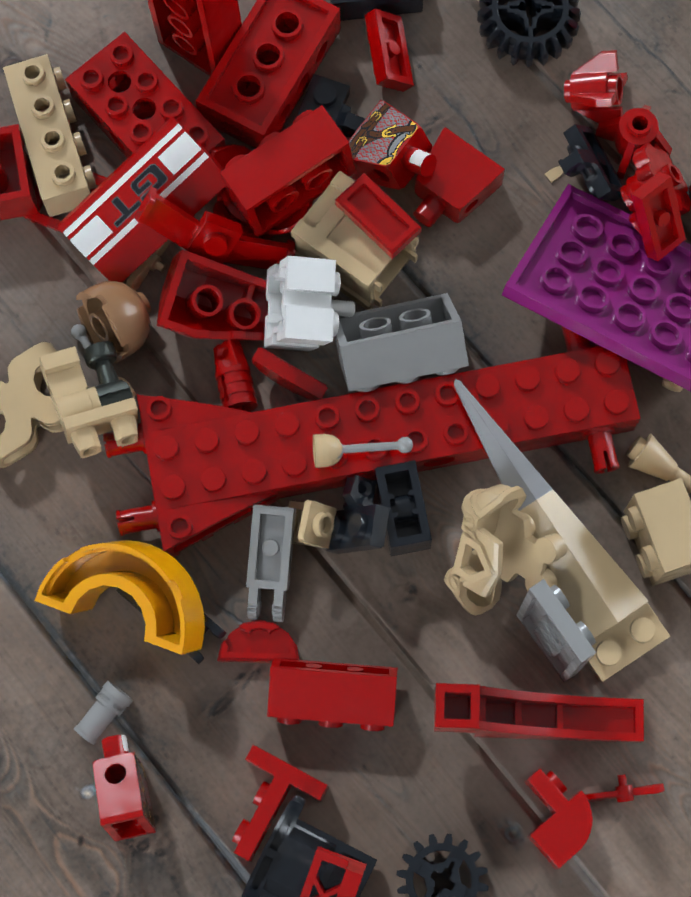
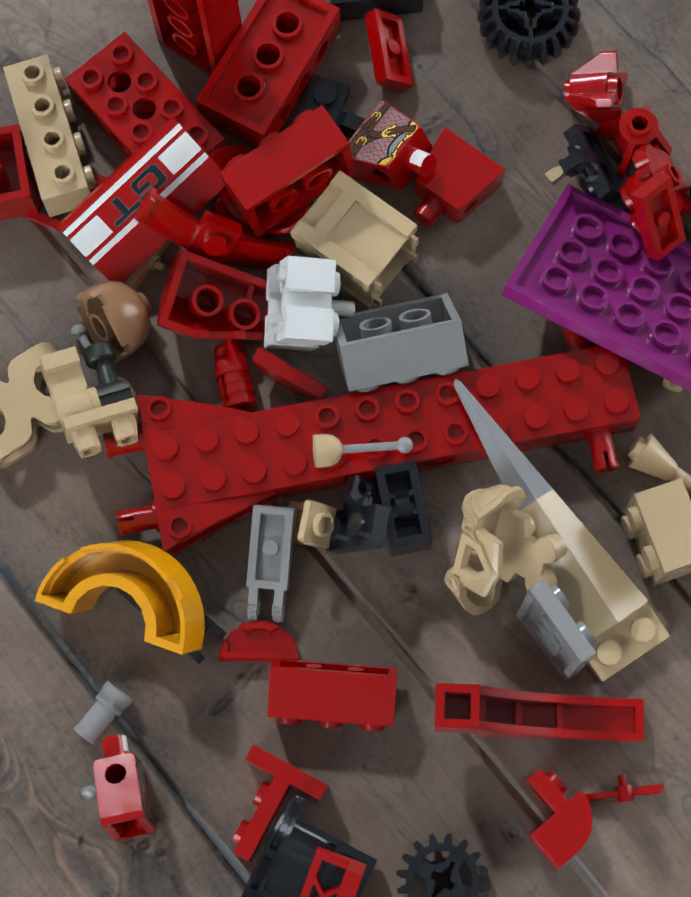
red tile [335,173,421,259] -> none

